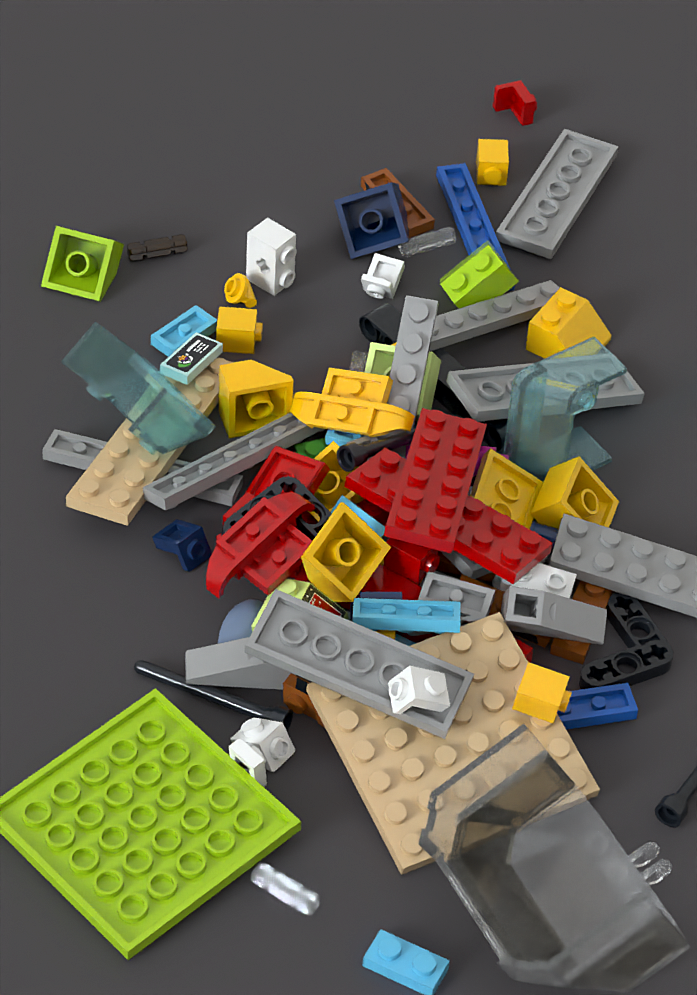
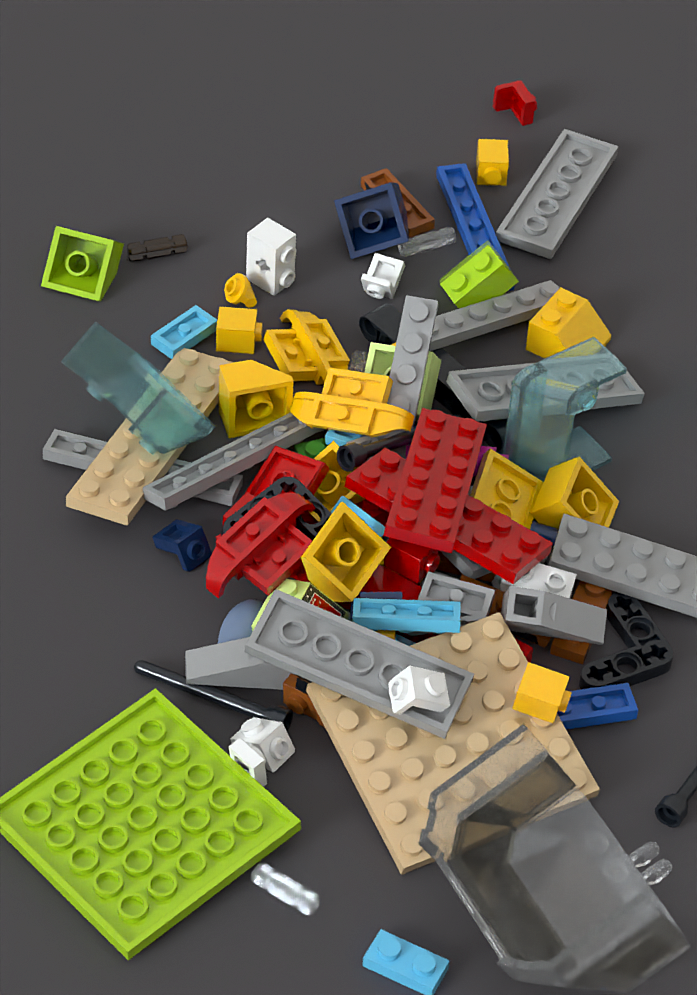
tile [160,333,223,385] -> none
none -> yellow plate [263,309,350,385]

